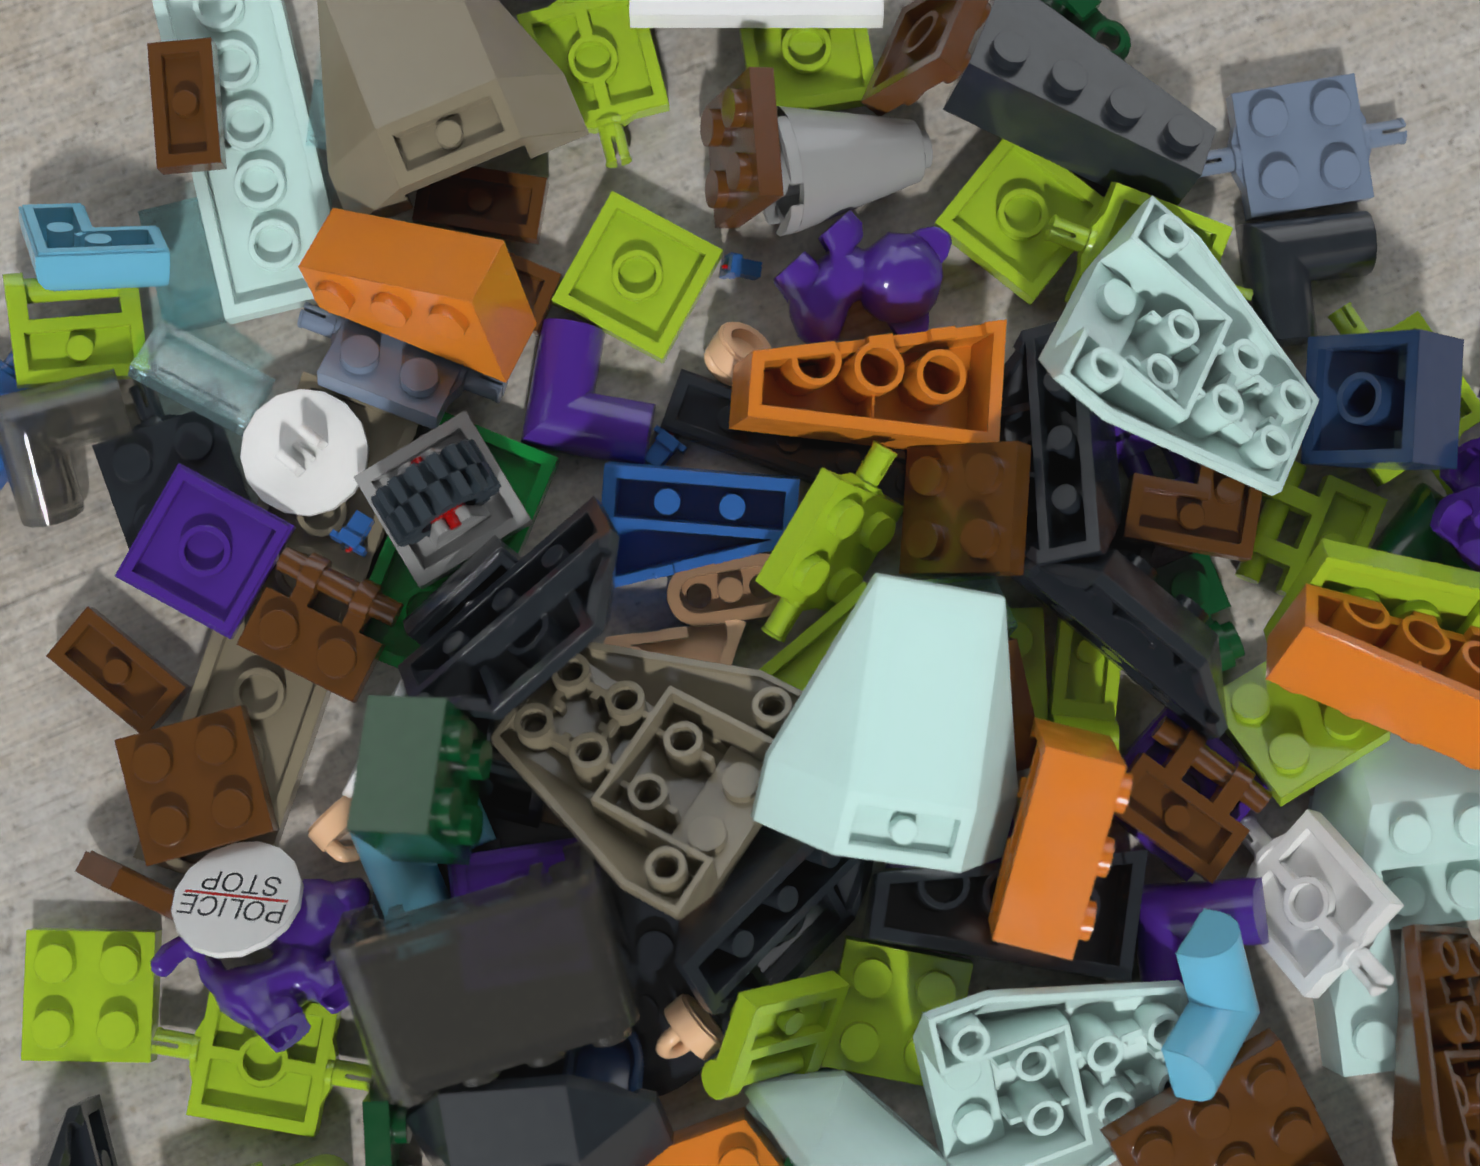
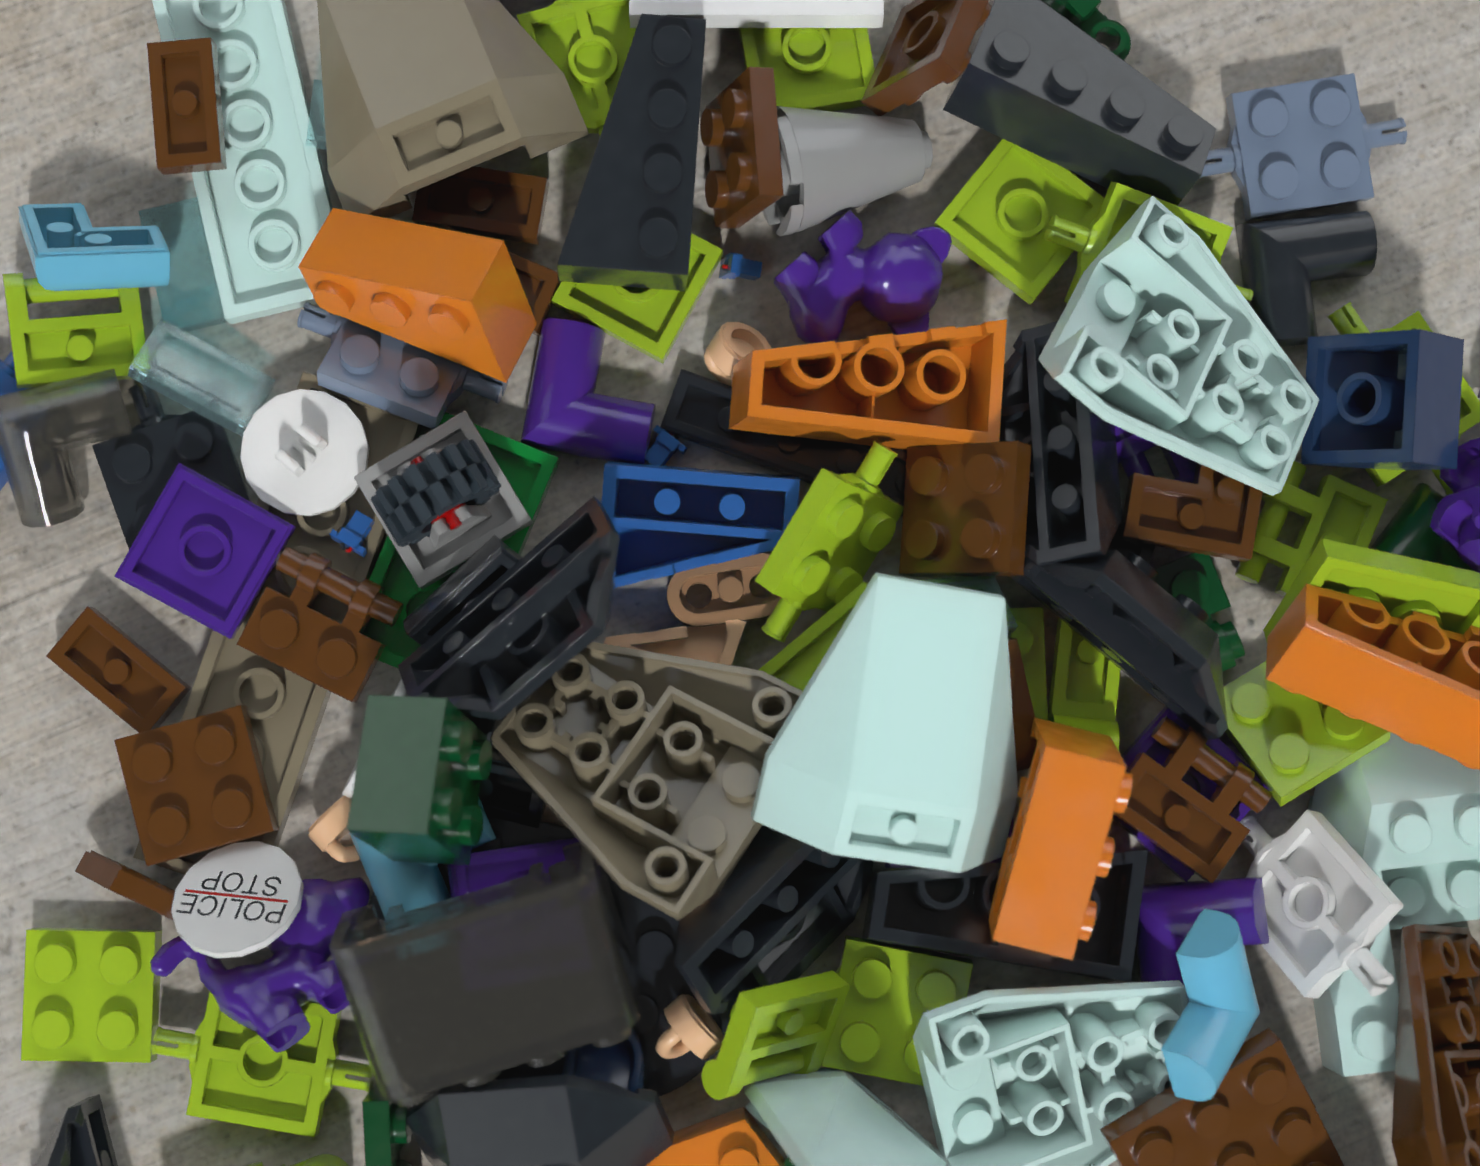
none -> black wedge [557,14,706,291]

